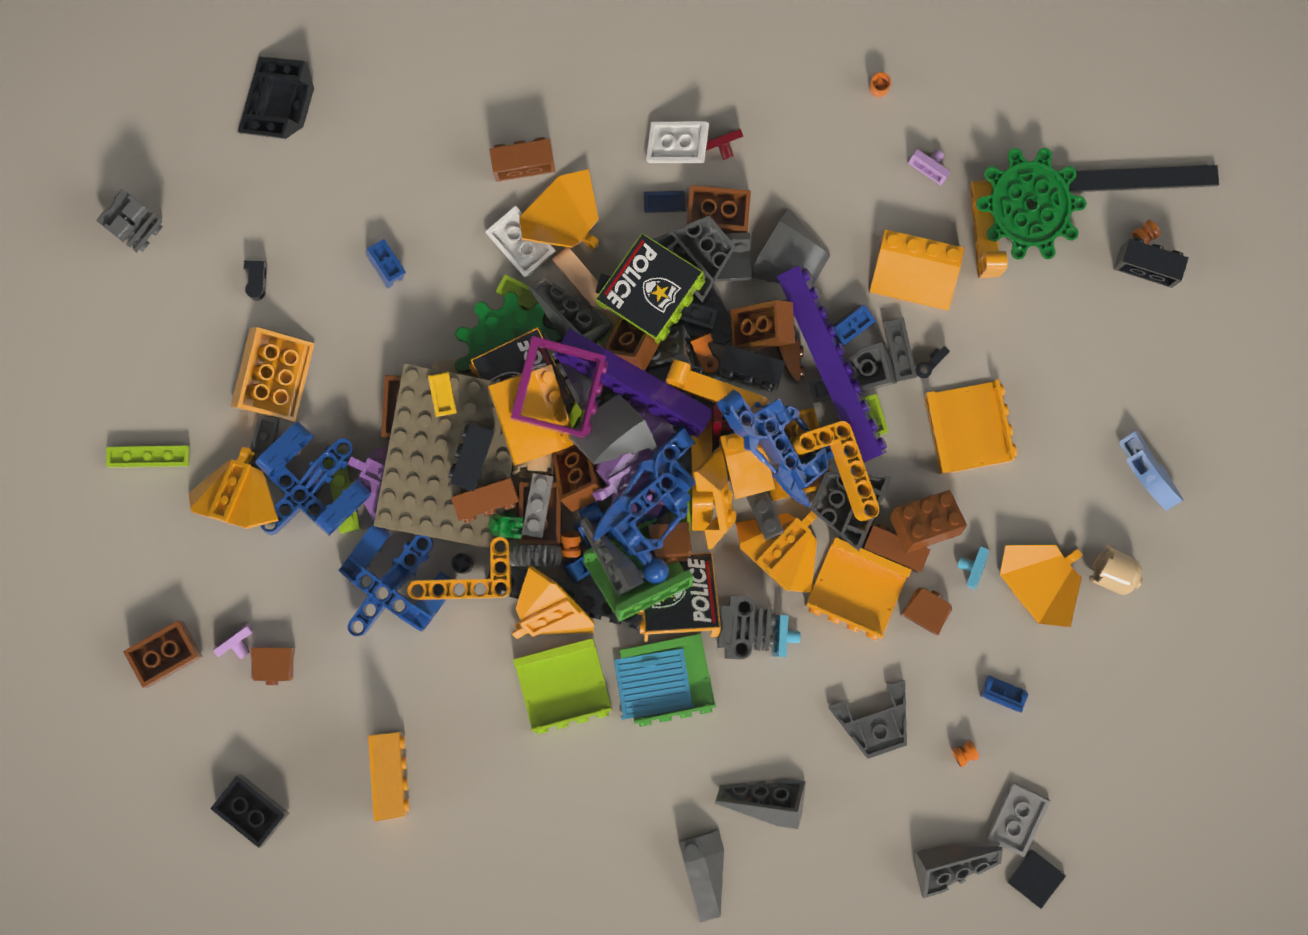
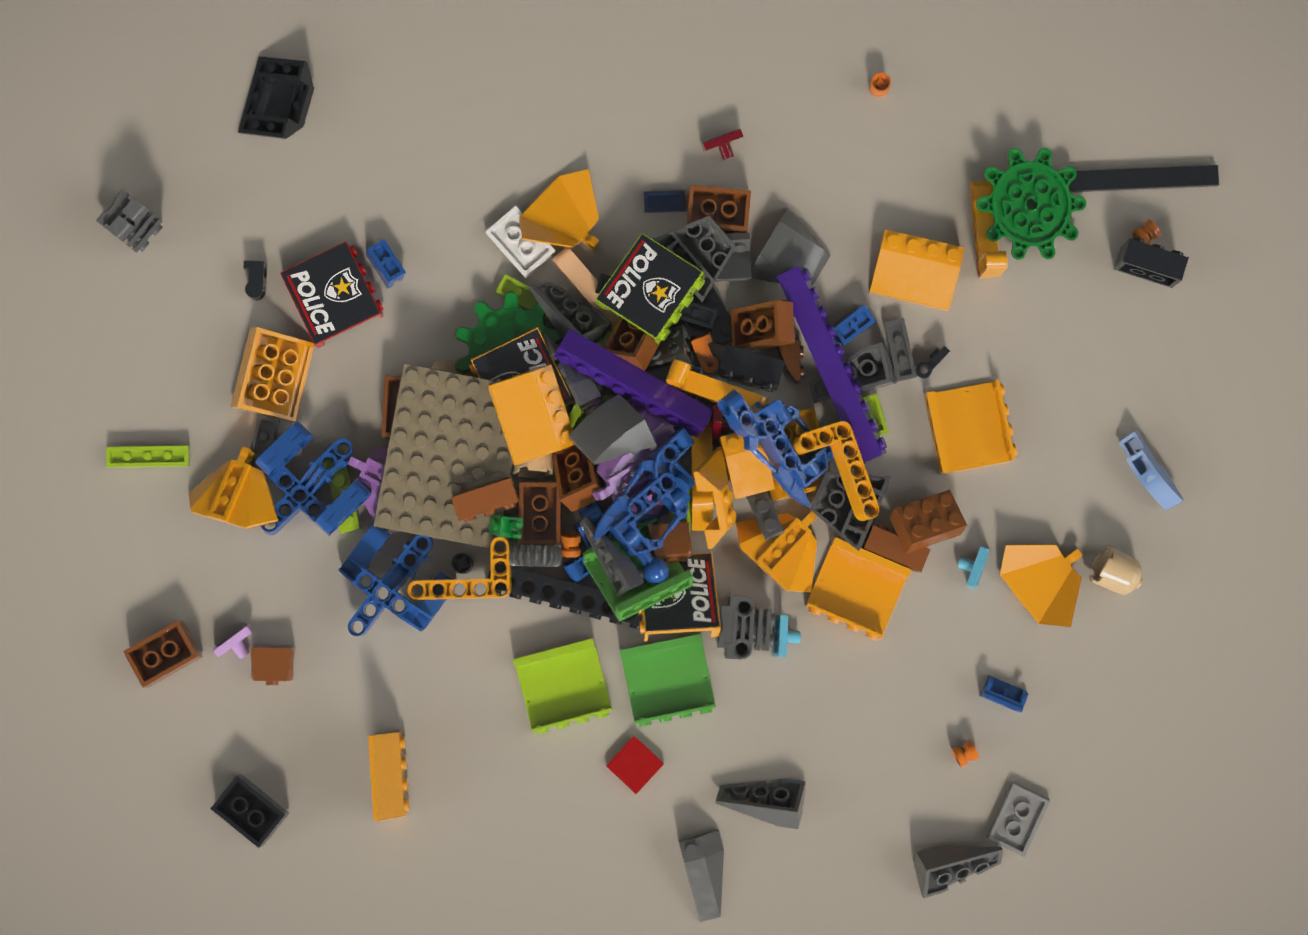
yellow tile [428,372,457,417] -> none
black brick [448,420,496,491] -> none
dark orange brick [489,137,556,182] -> none
magenta window [510,336,608,439] -> none
light orange panel [512,565,595,639] -> none
light grey plate [522,473,554,538] -> none
dark azure piece [614,649,695,720] -> none
white plate [646,121,709,163] -> none
dark grey wing [828,680,907,759] -> none
dark orange torso [900,588,952,636] -> none
lavender tile [908,149,951,186] -> none
black tile [1007,849,1066,909] -> none
none -> black panel [280,241,384,348]
none -> red tile [606,736,664,794]

